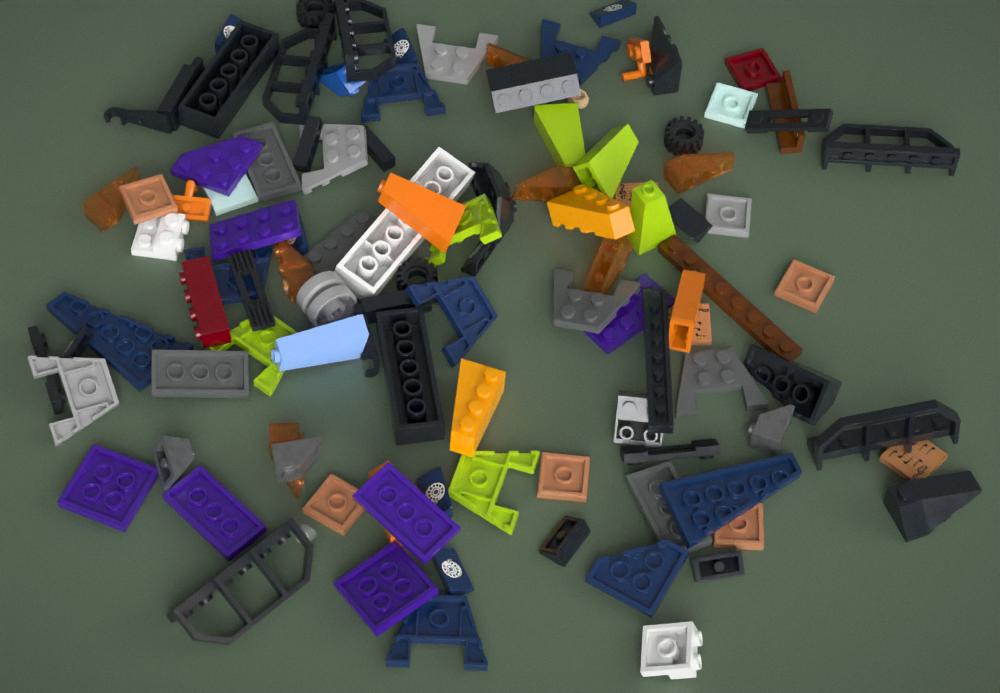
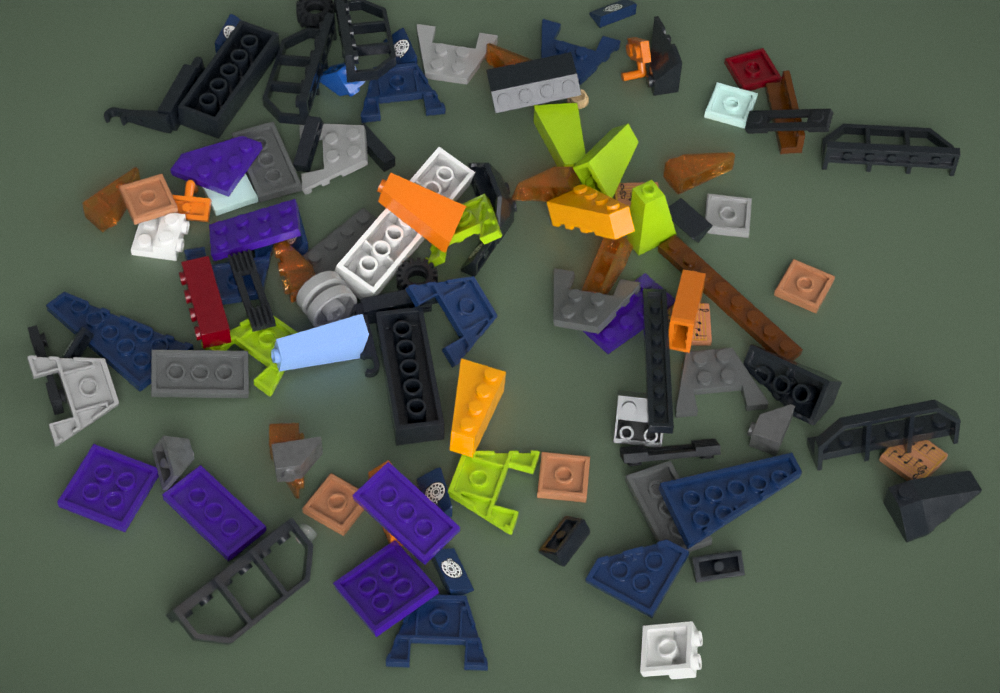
black tyre [664,116,704,157] -> none
nougat tile [713,503,764,550] -> none

